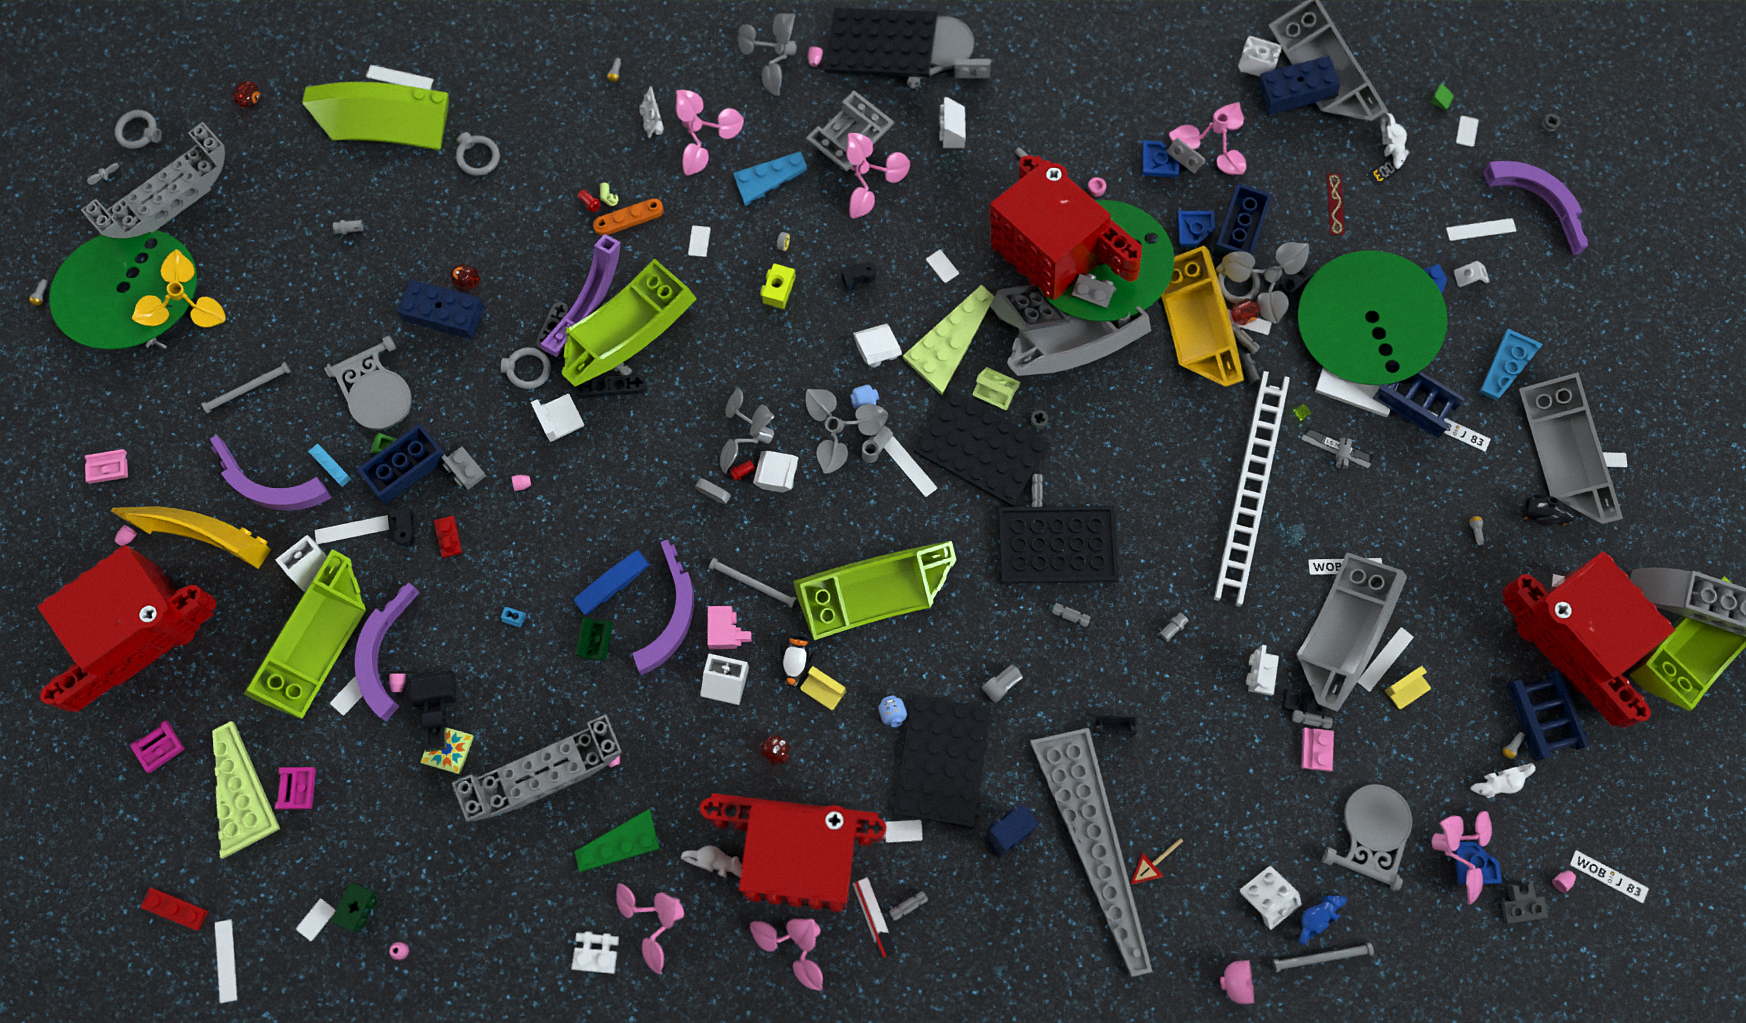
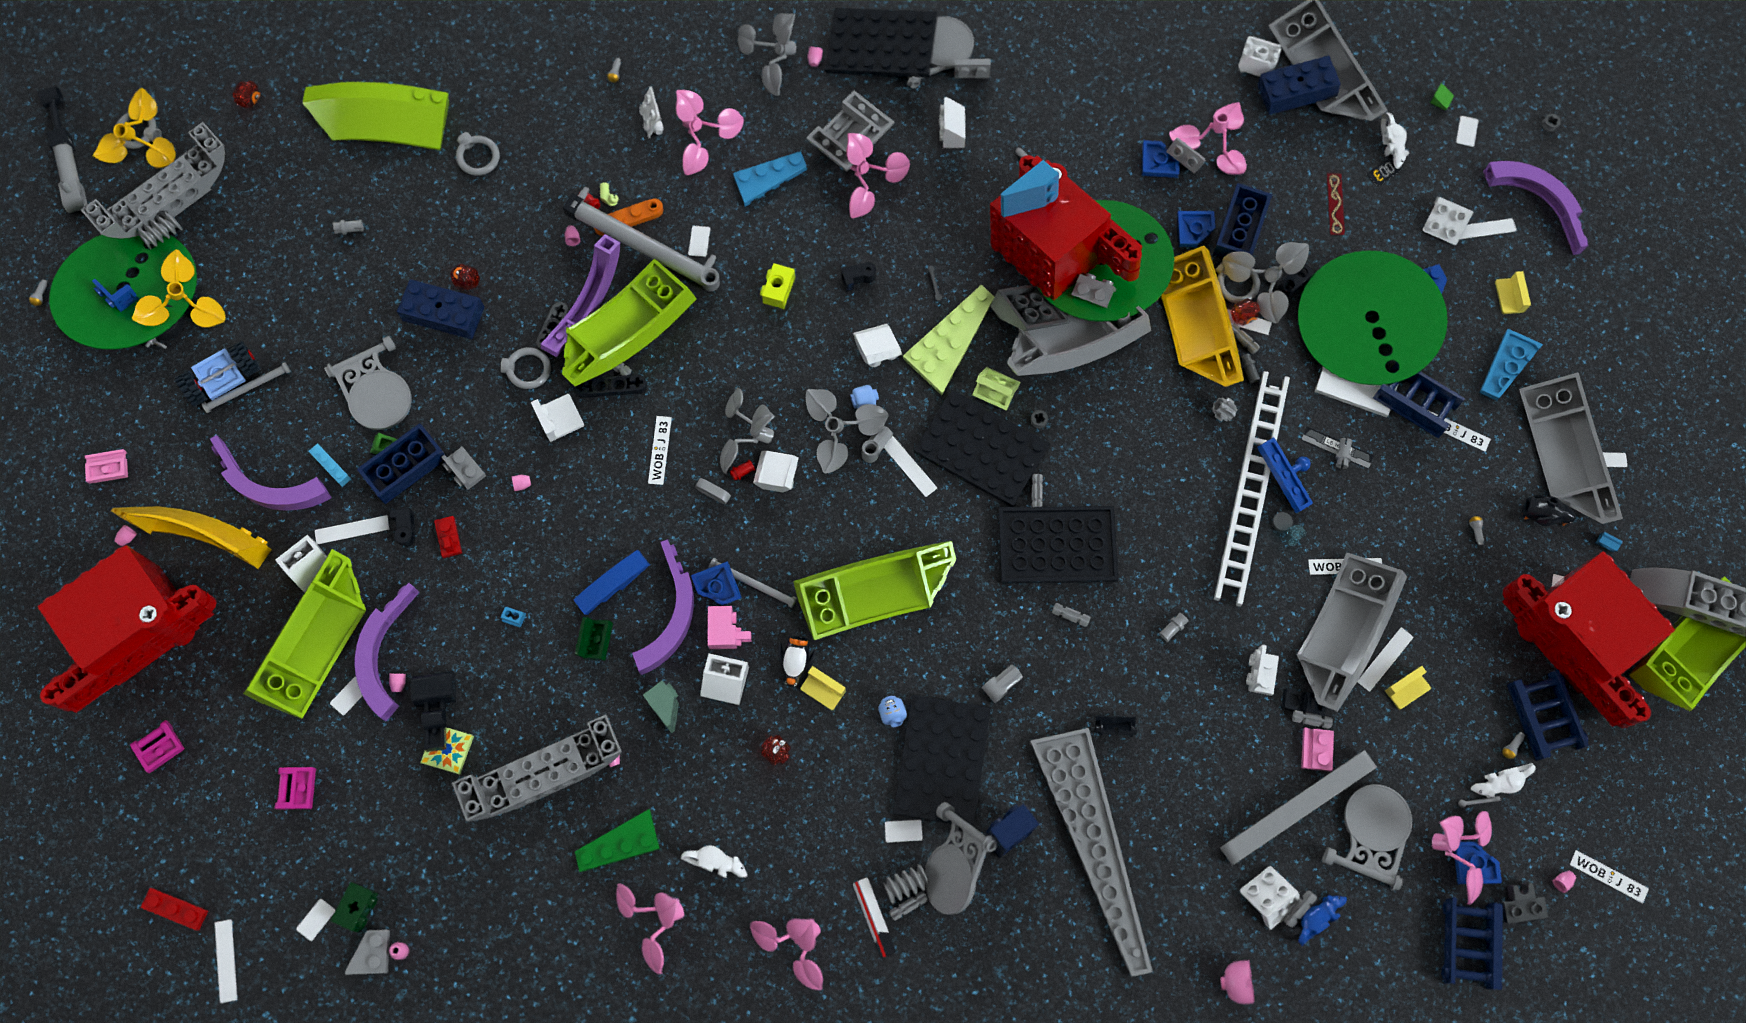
light grey piece [87,163,119,185] -> none
yellowish green wing [213,721,280,859] -> none
white sticker [367,65,433,90] -> none
white plate [572,932,619,974] -> none
red piece [700,793,887,912] -> none
light grey tile [777,232,790,251] -> none
white sticker [926,250,959,283] -> none
bright pink tile [1087,177,1106,197] -> none
piece [1130,839,1183,885] -> none
light grey bar [1272,942,1374,972] -> none
clear neon green piece [1294,404,1311,420] -> none
white bracket [1454,261,1489,287] -> none
none -> piece [38,86,88,213]
none -> blue bracket [92,279,139,312]
none -> yellow plant [93,88,176,168]
none -> light grey piece [138,212,183,250]
none -> plate [175,340,261,407]
none -> light grey wing [345,930,390,975]
none -> light grey piece [563,187,720,292]
none -> bright pink hose [564,226,580,246]
none -> sand green slope [643,681,679,733]
none -> white sticker [648,416,672,485]
none -> blue plate [691,561,742,605]
none -> light grey piece [883,864,930,904]
none -> light grey piece [925,802,997,914]
none -> dark grey hinge [927,266,942,302]
none -> dark azure slope [1001,160,1059,217]
none -> light grey gear [1212,397,1237,421]
none -> light grey beam [1220,750,1377,865]
none -> blue plate [1257,437,1313,513]
none -> dark grey tile [1272,512,1293,532]
none -> light grey axle [1283,890,1317,927]
none -> white bracket [1422,197,1473,245]
none -> dark blue fence [1441,897,1503,990]
none -> light grey hinge [1458,796,1501,808]
none -> light yellow panel [1495,271,1531,314]
none -> dark azure piece [1596,532,1623,552]

